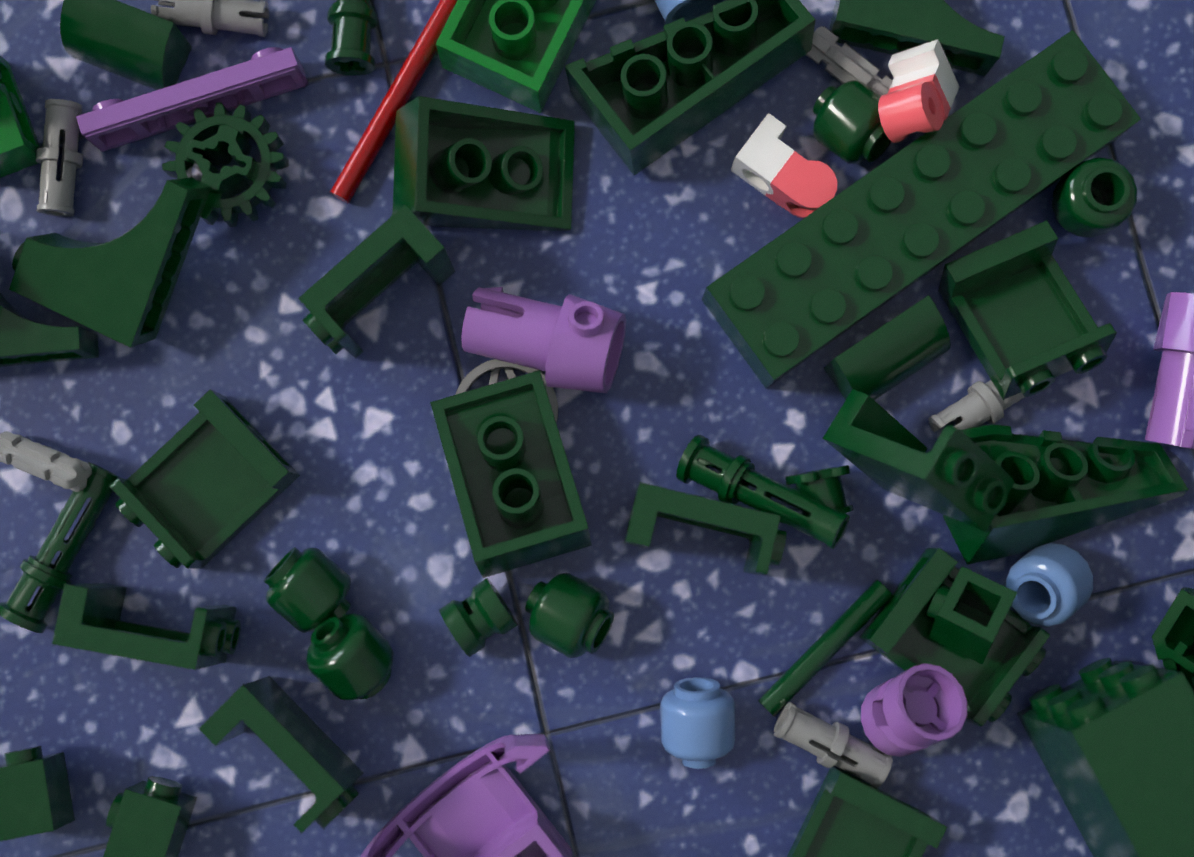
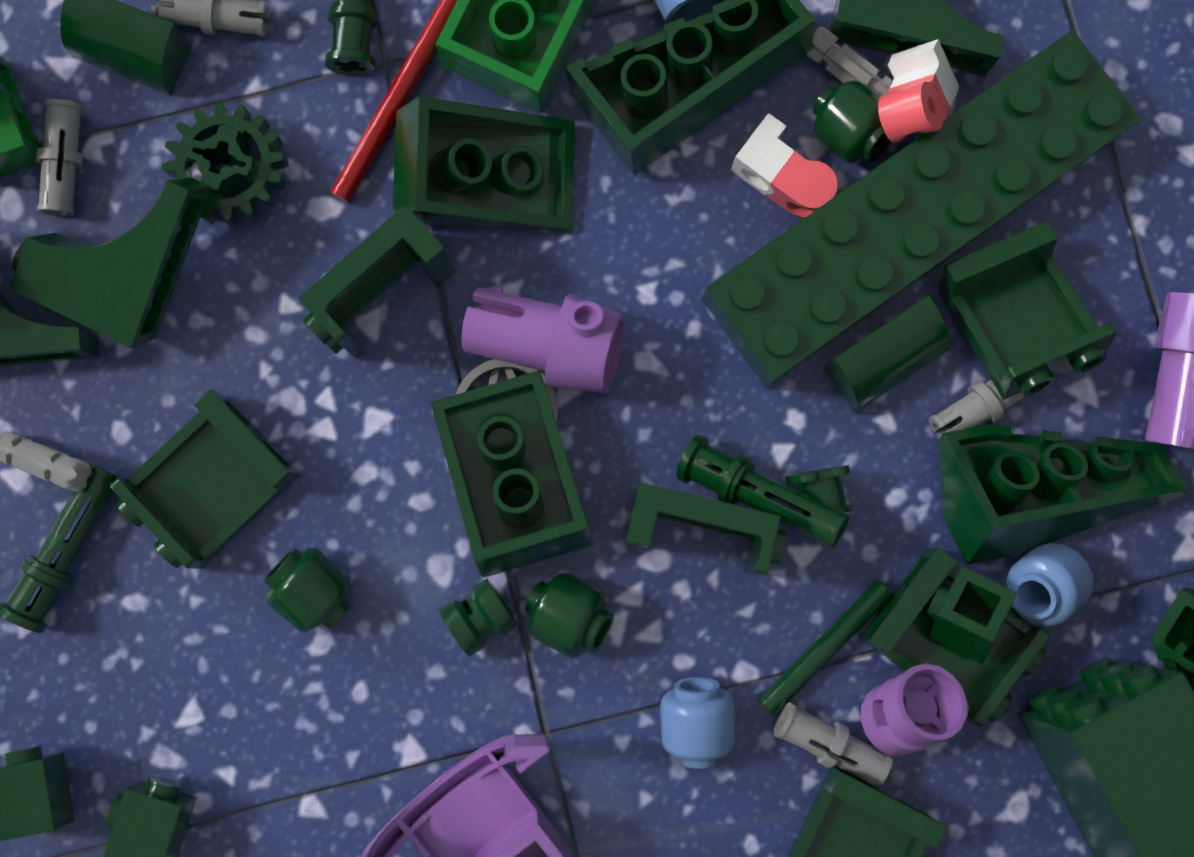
dark green panel [52,583,241,670] -> none
medium lavender plate [76,47,308,152] -> none
dark green panel [199,676,364,834] -> none
dark green head [306,614,394,701] -> none
dark green panel [822,389,1014,532] -> none
dark green head [1052,158,1138,238] -> none

